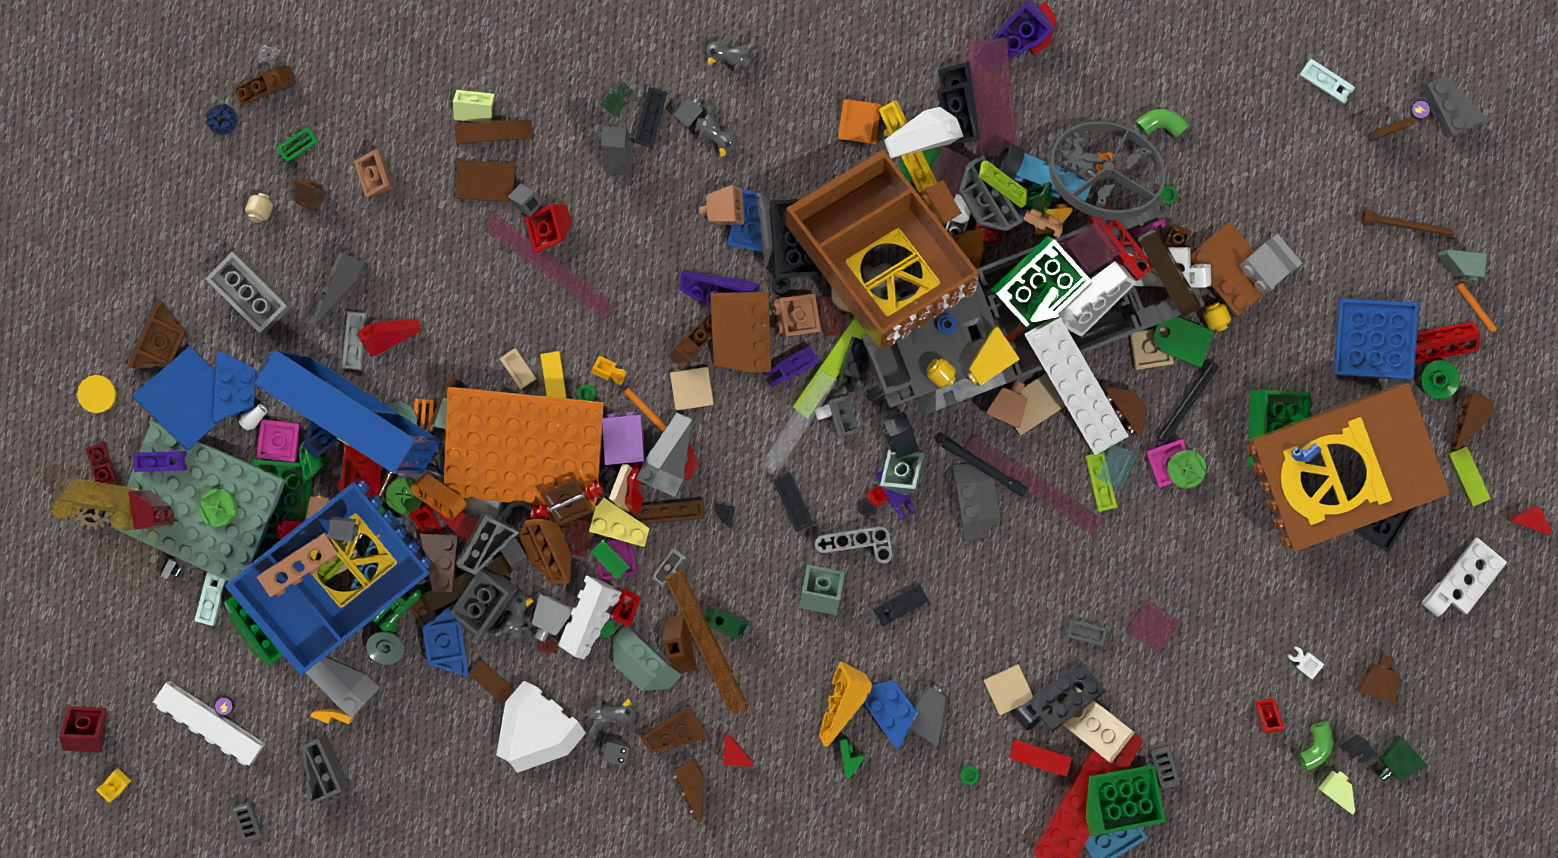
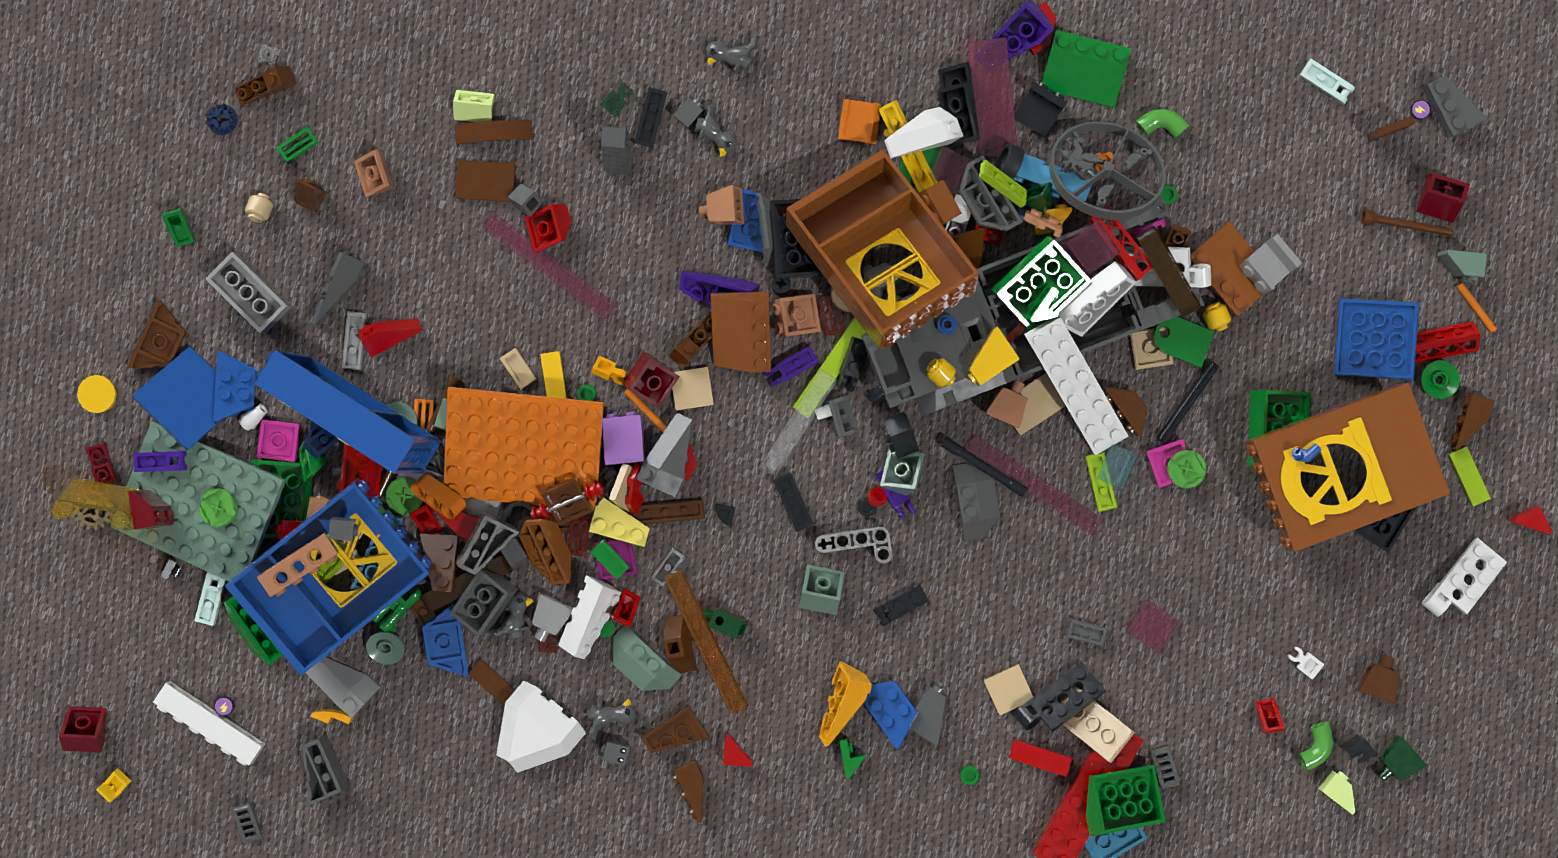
none -> green slope [162,208,195,247]
none -> dark red slope [622,351,680,408]
none -> black bracket [1014,82,1067,137]
none -> green slope [1041,30,1131,107]
none -> dark red slope [1416,173,1470,223]

